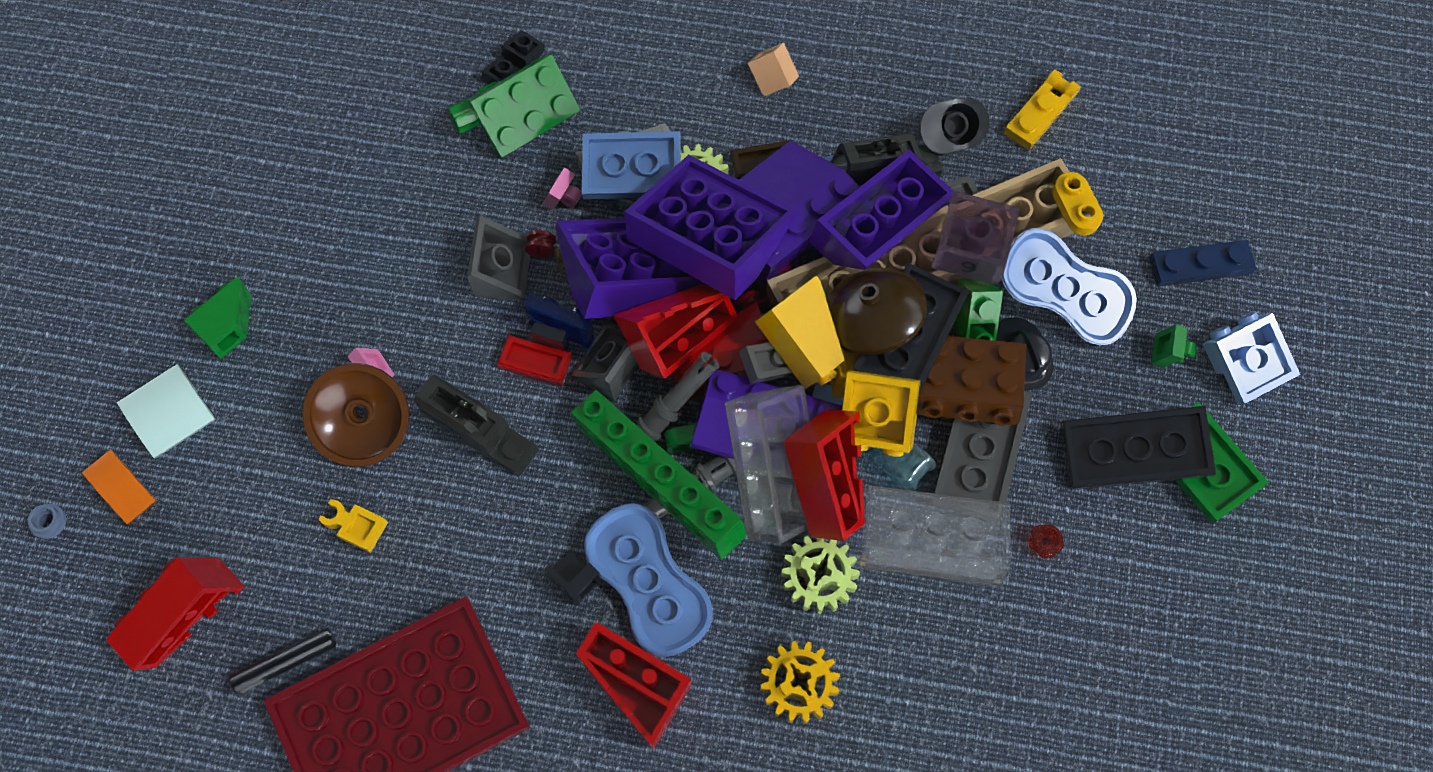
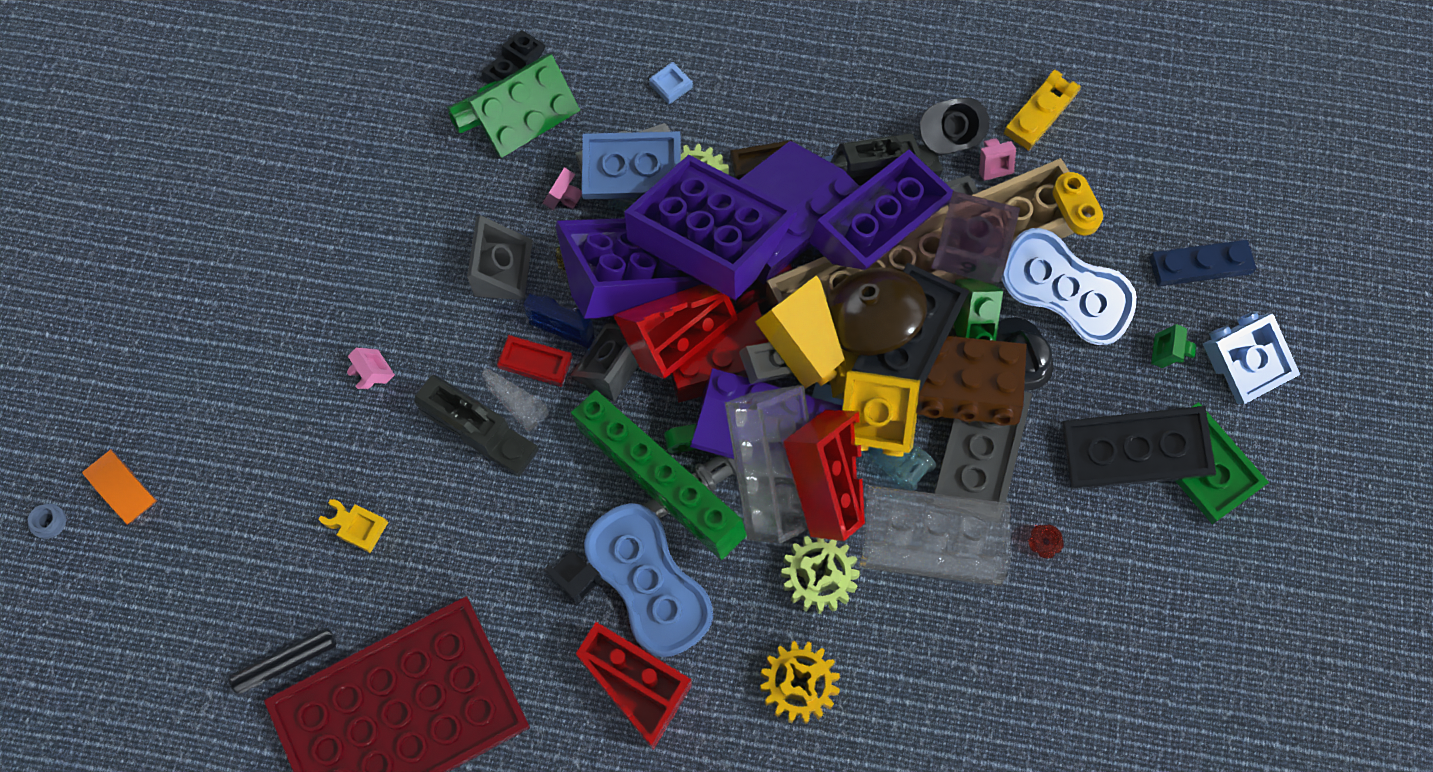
red wedge [105,557,245,671] -> none
light aqua slope [117,364,216,458] -> none
green slope [184,277,252,359] -> none
reddish brown dish [303,363,409,467] -> none
dark red bush [525,230,556,258] -> none
black tile [530,322,569,352] -> none
dark grey pin [636,352,719,441] -> none
light nougat panel [748,42,799,96] -> none
none -> clear slope [482,368,549,432]
none -> light blue tile [649,62,693,104]
none -> bright pink tile [979,138,1016,181]

